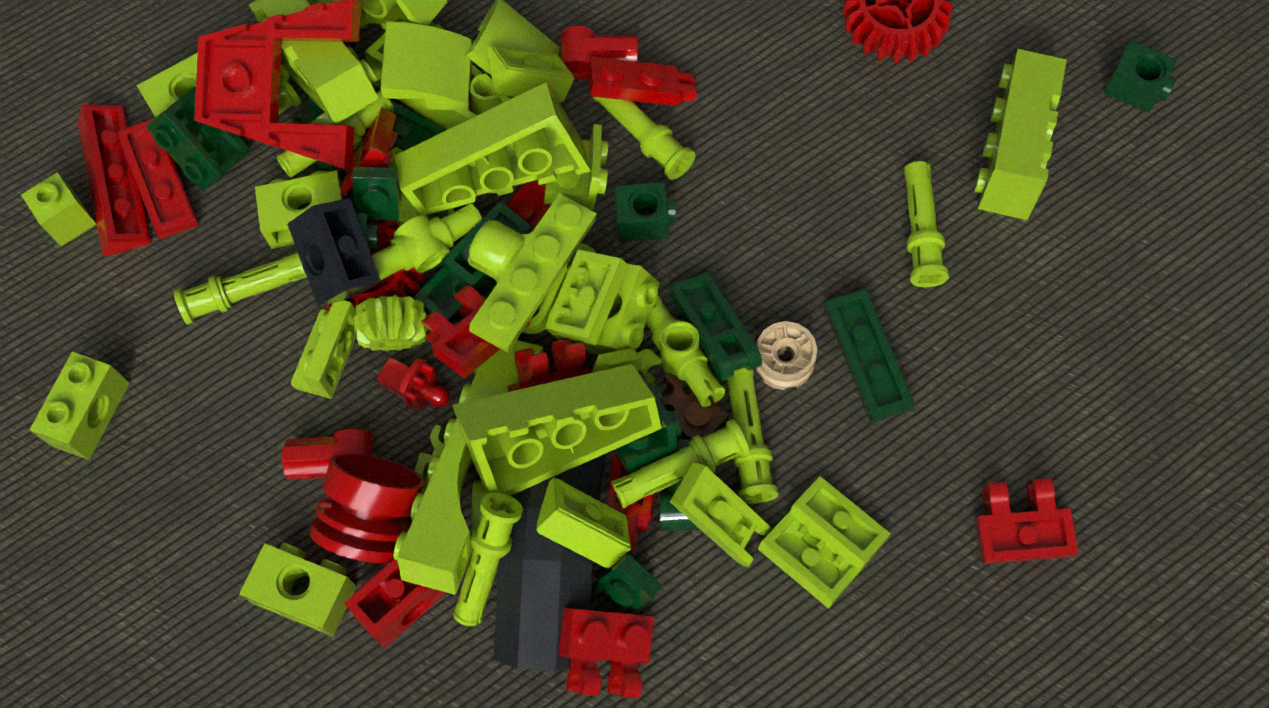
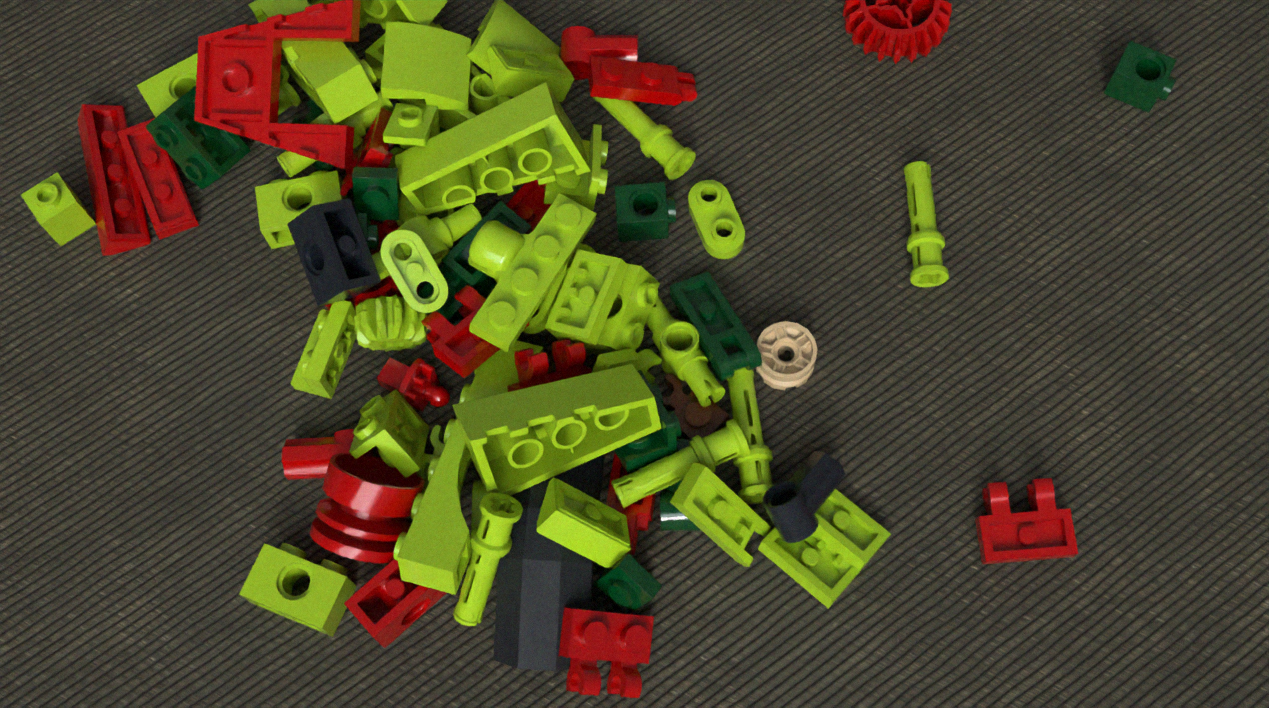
lime brick [29,352,130,460] -> none
lime pin [173,252,307,325] -> none
dark green plate [824,289,914,423] -> none
lime wedge [974,49,1067,220] -> none
none -> lime bracket [349,389,429,478]
none -> lime plate [380,229,448,313]
none -> lime bracket [383,103,440,149]
none -> lime plate [688,180,745,259]
none -> black piece [762,451,845,543]

